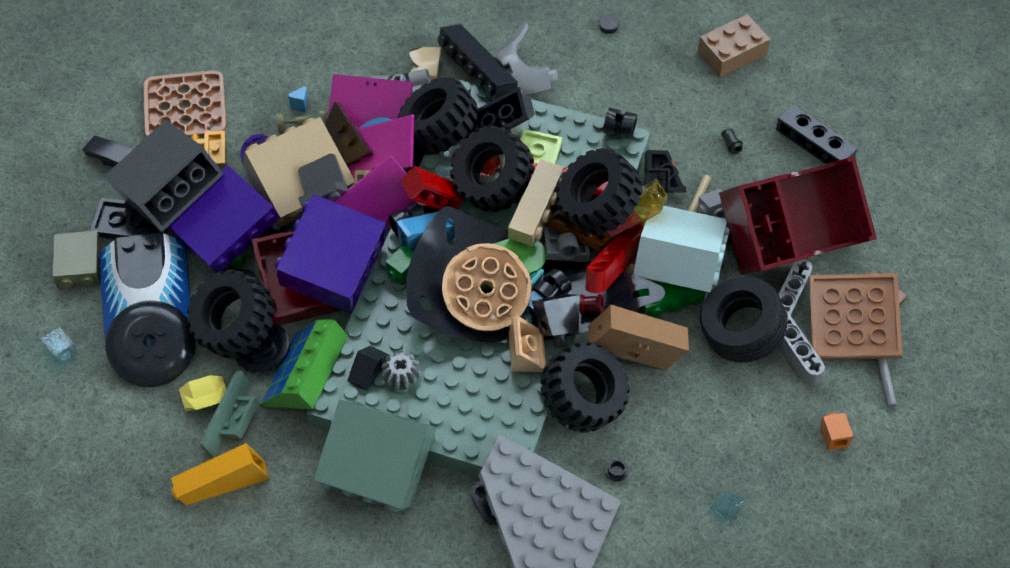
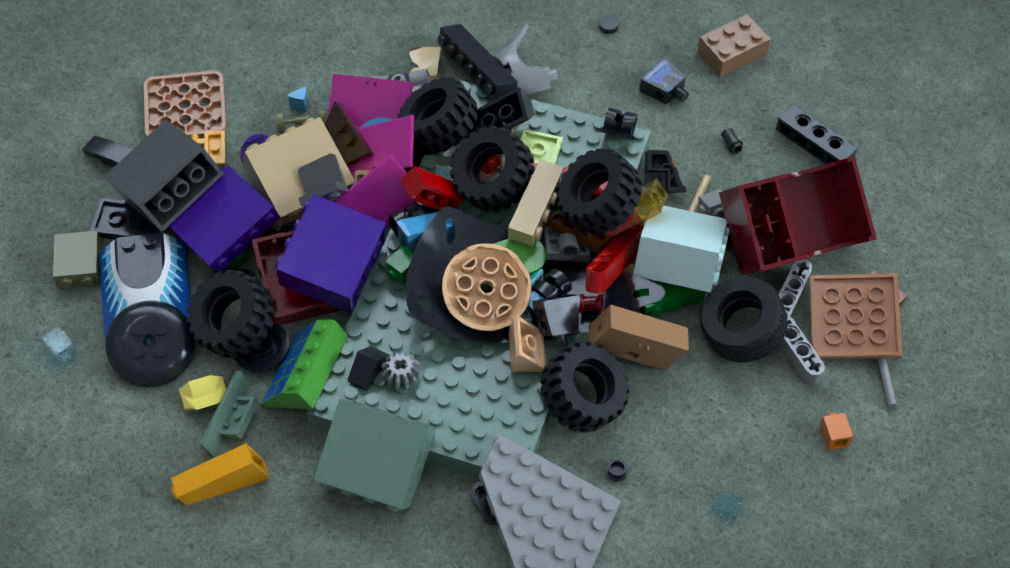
none -> torso [639,58,689,104]

